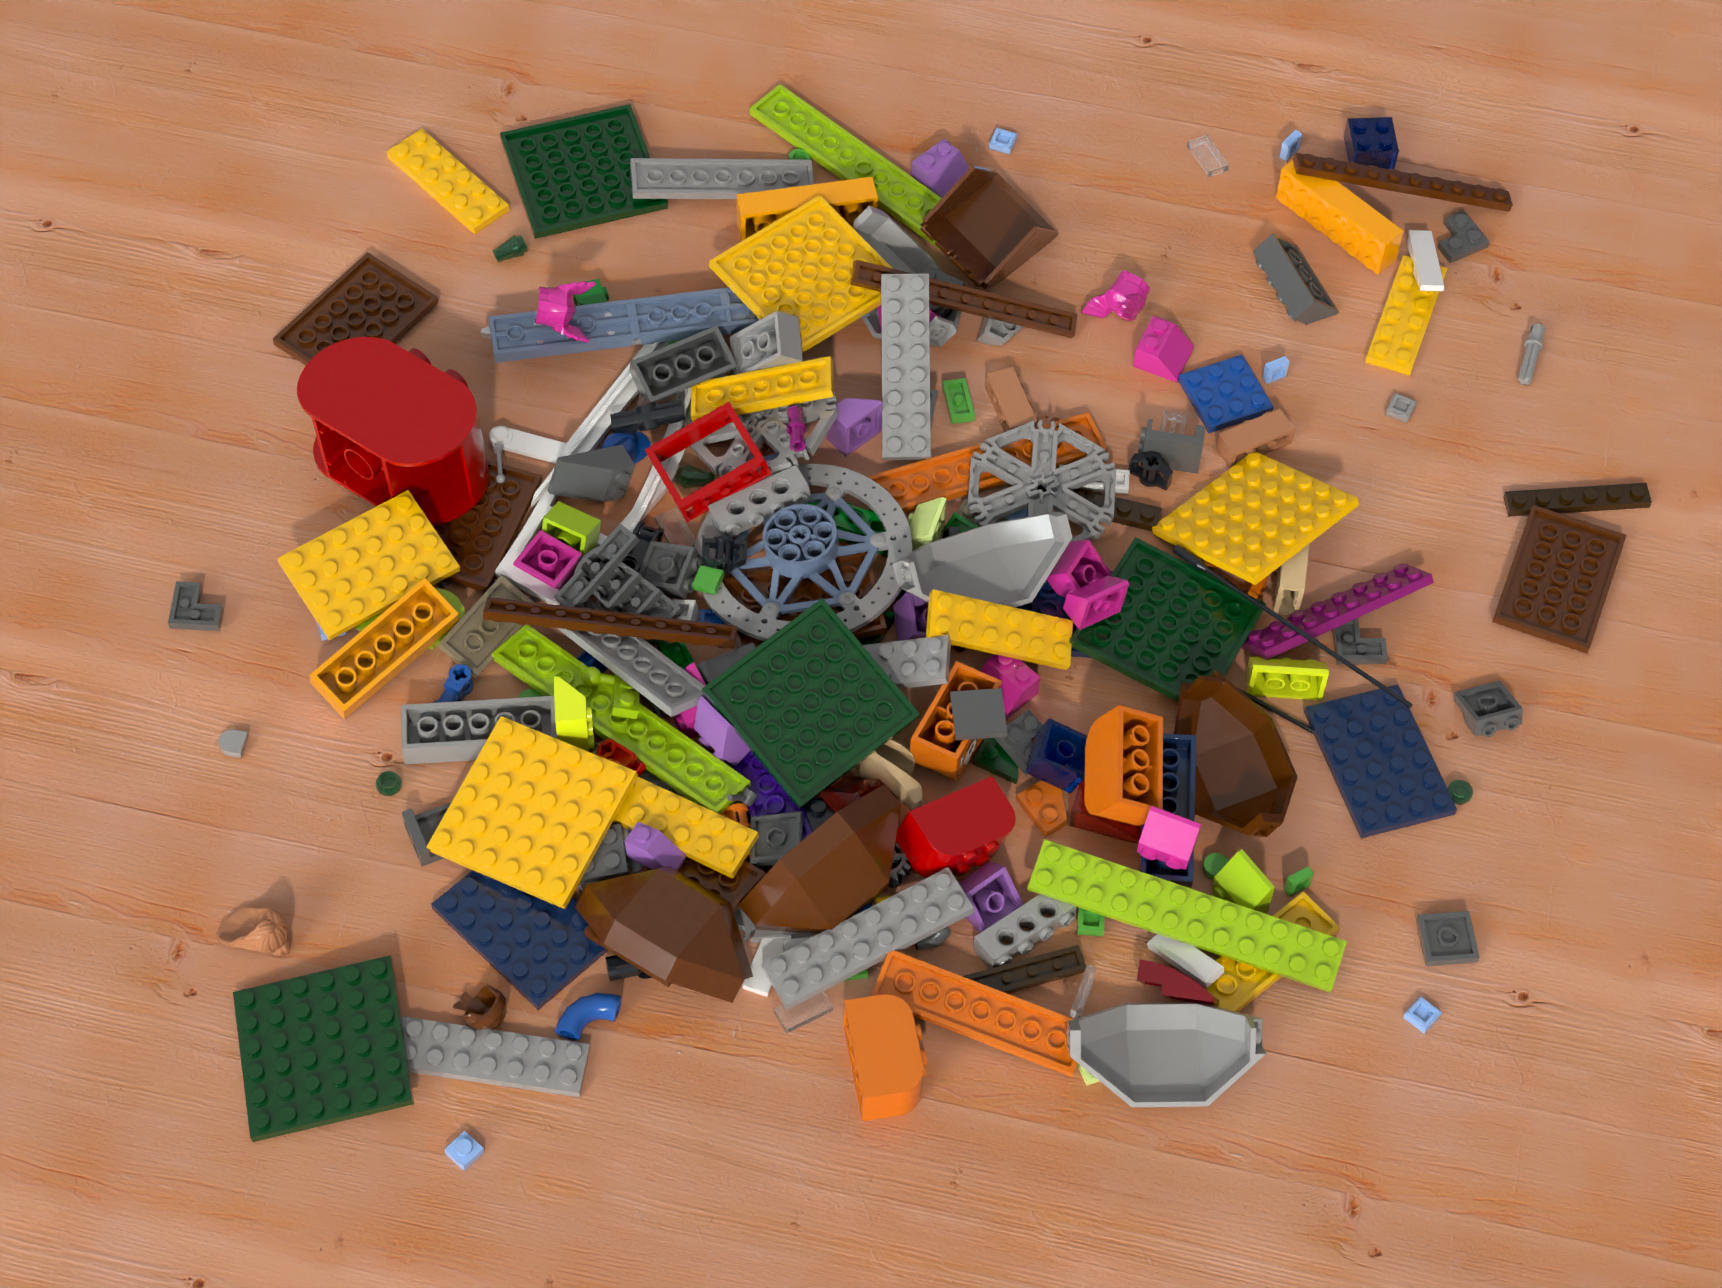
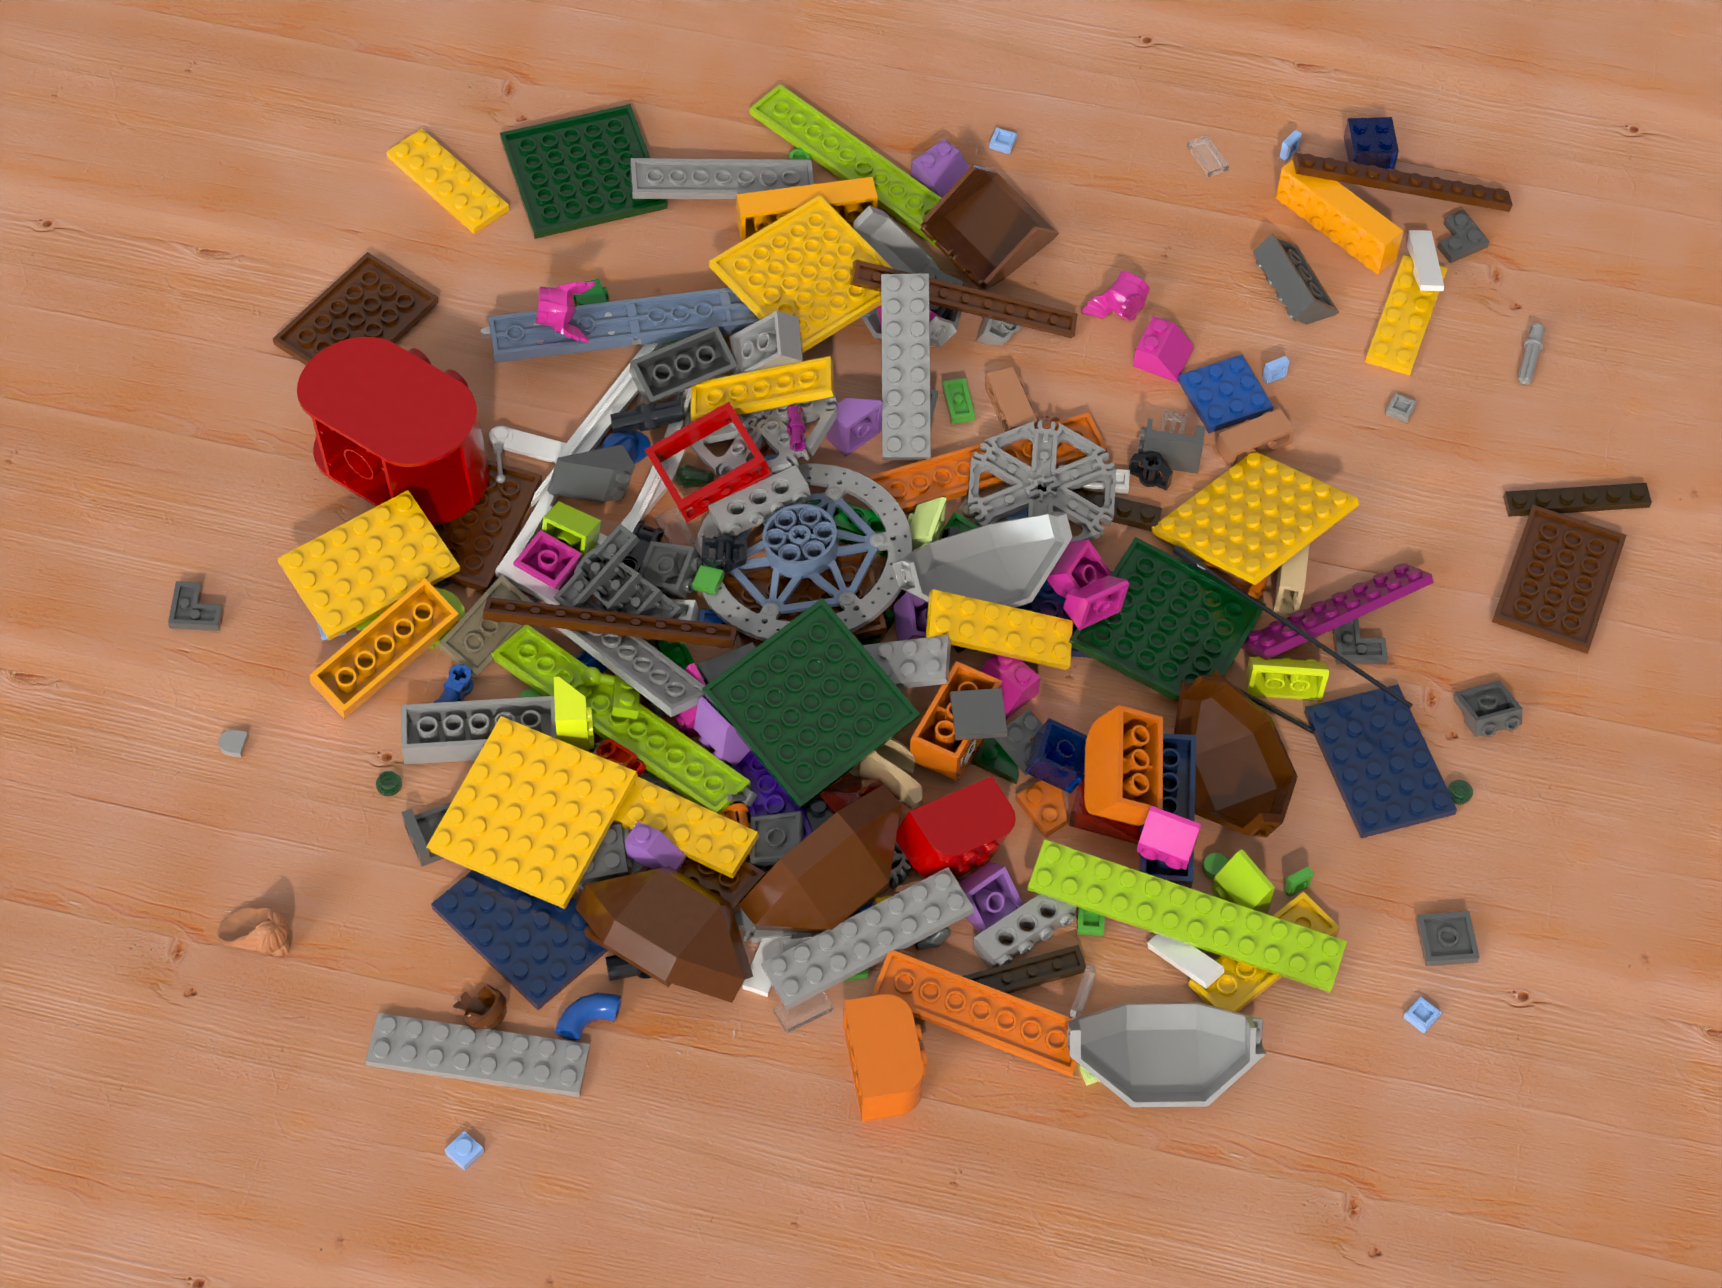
dark green plate [233,955,414,1142] -> none
clear green cone [492,234,528,263] -> none
dark red slope [1137,959,1219,1006] -> none

